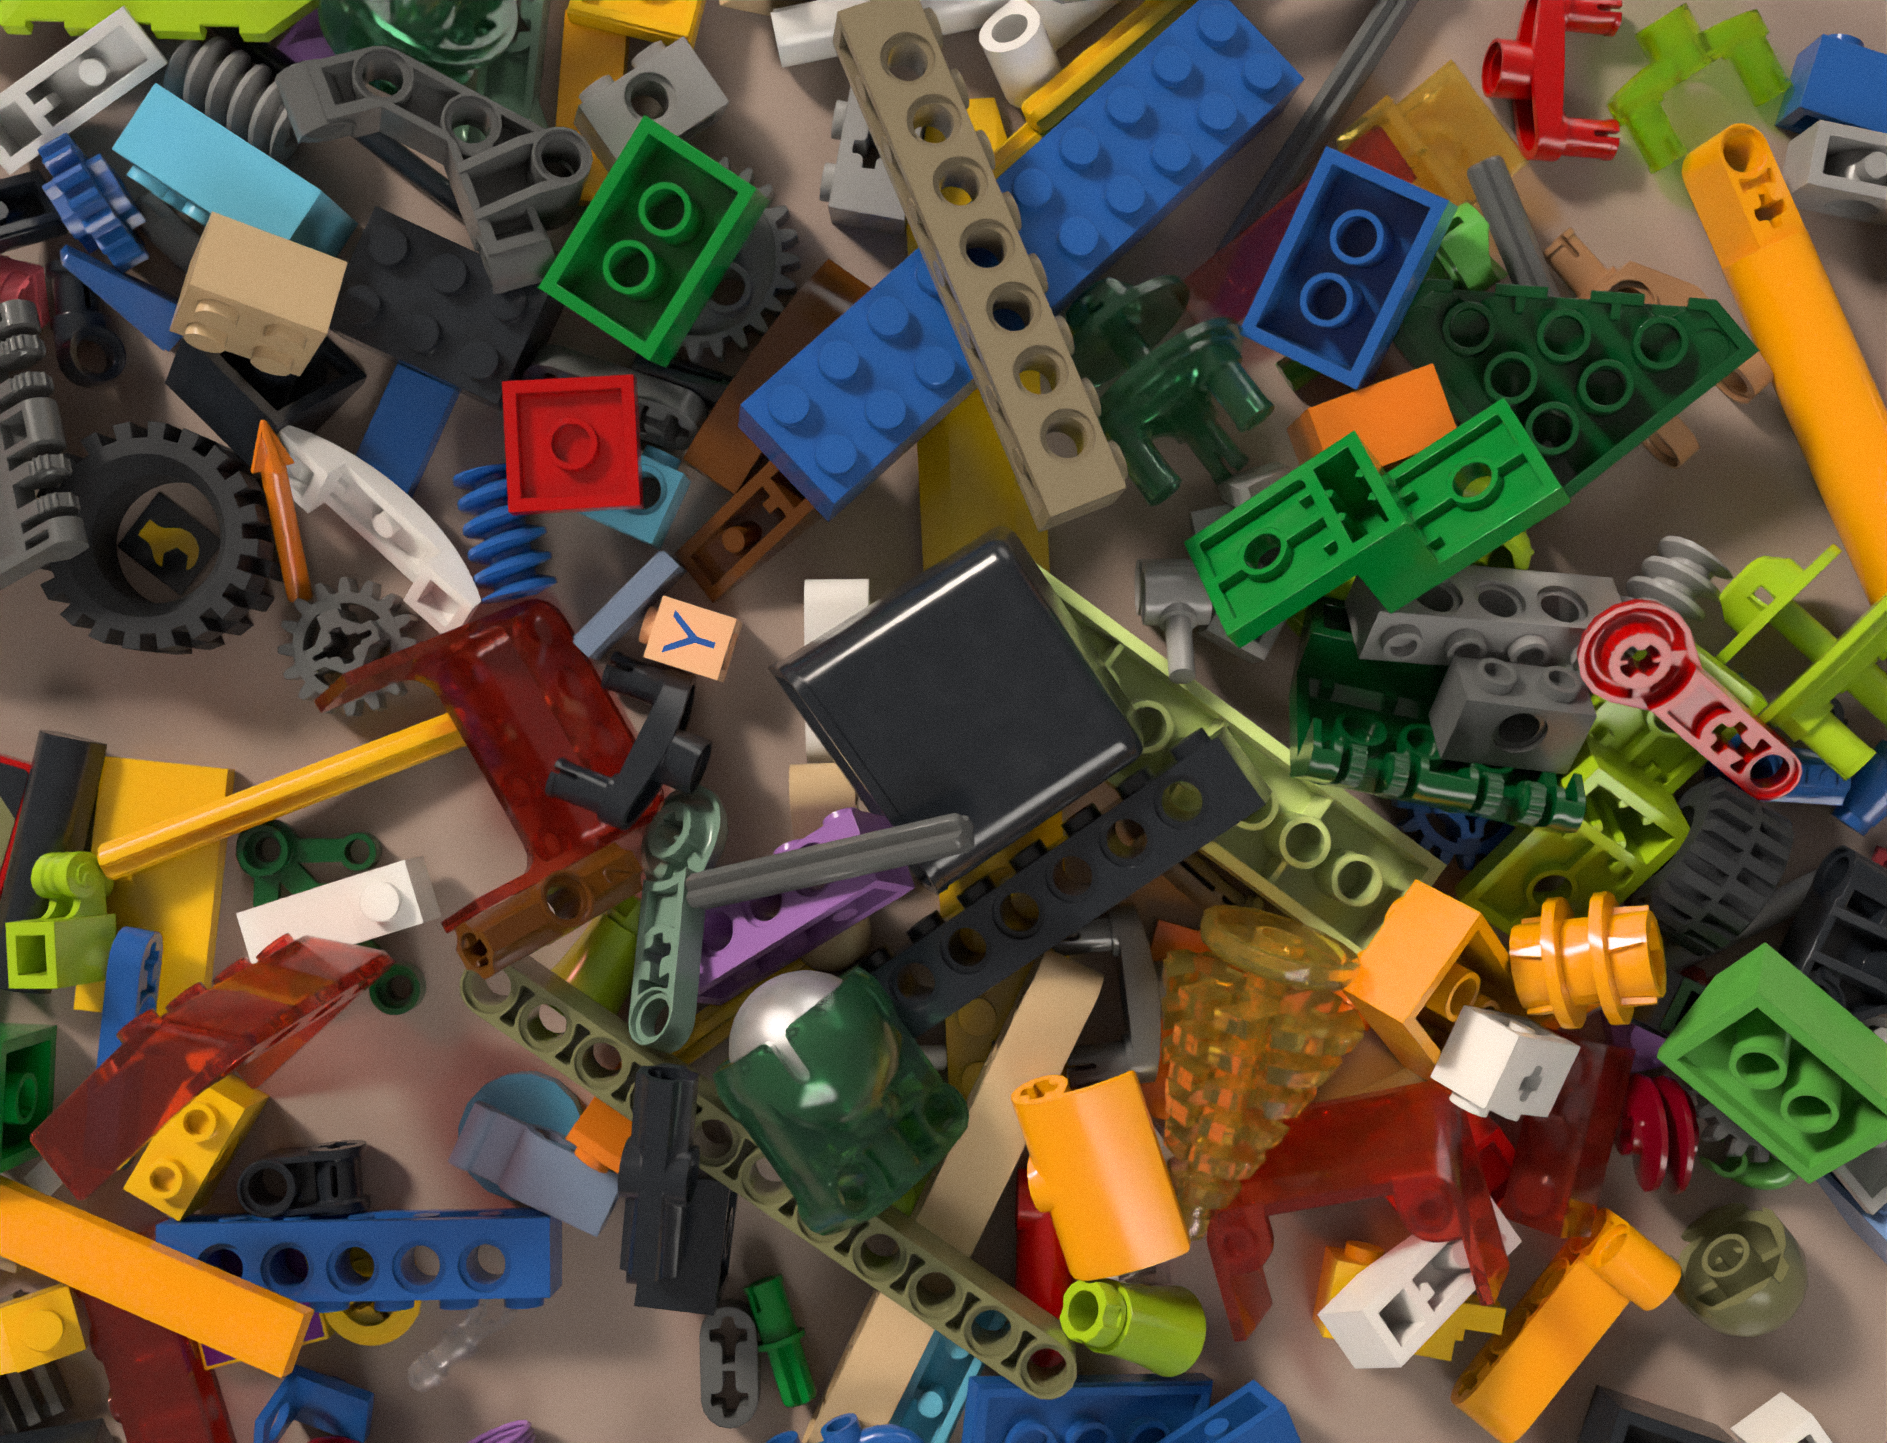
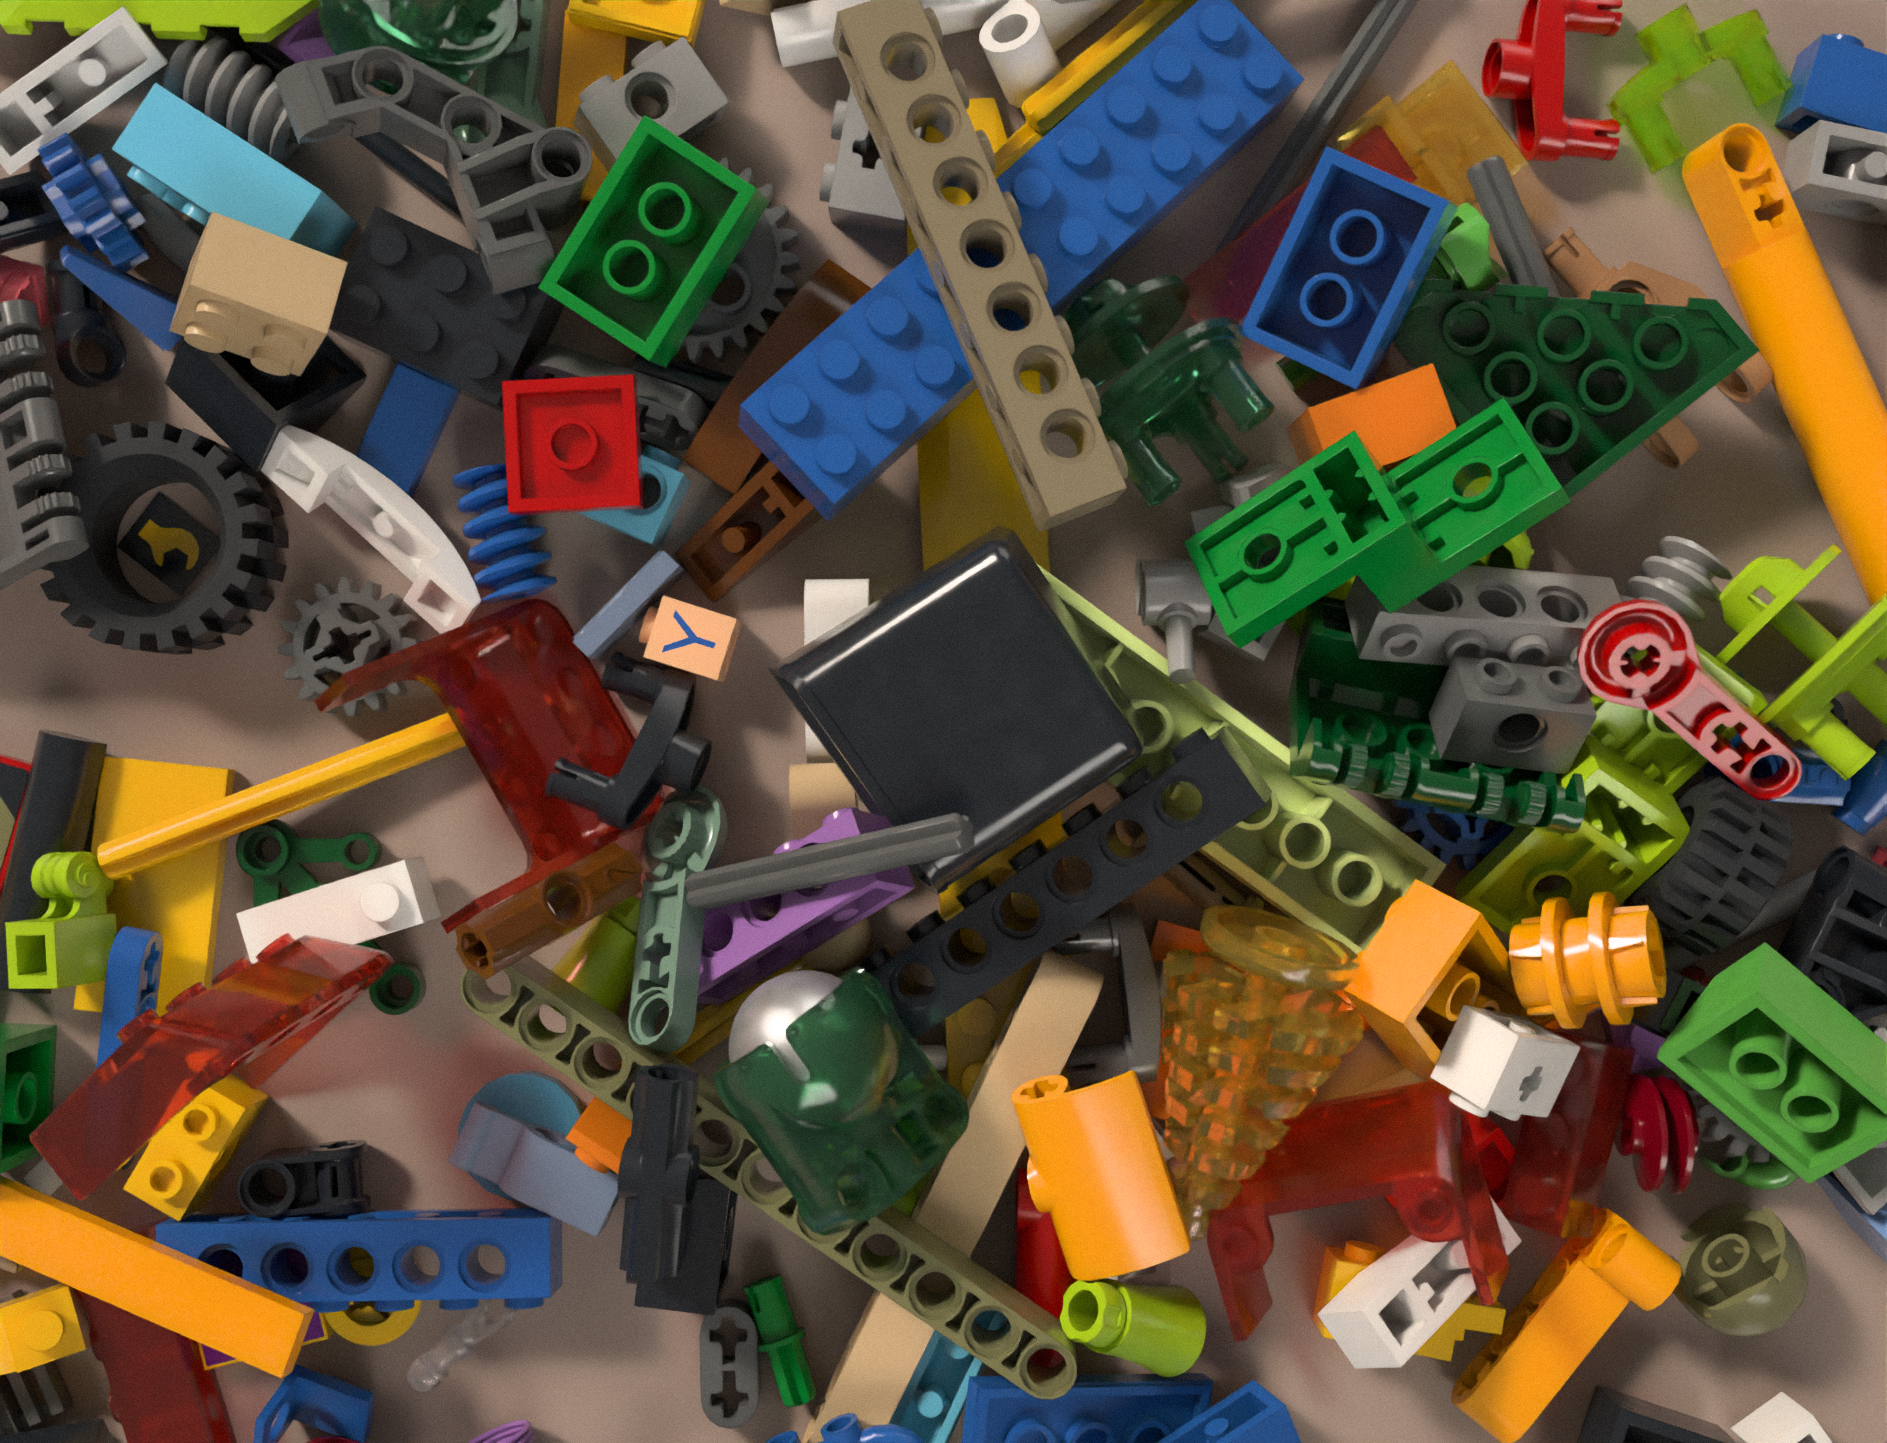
orange piece [250,419,313,603] -> none

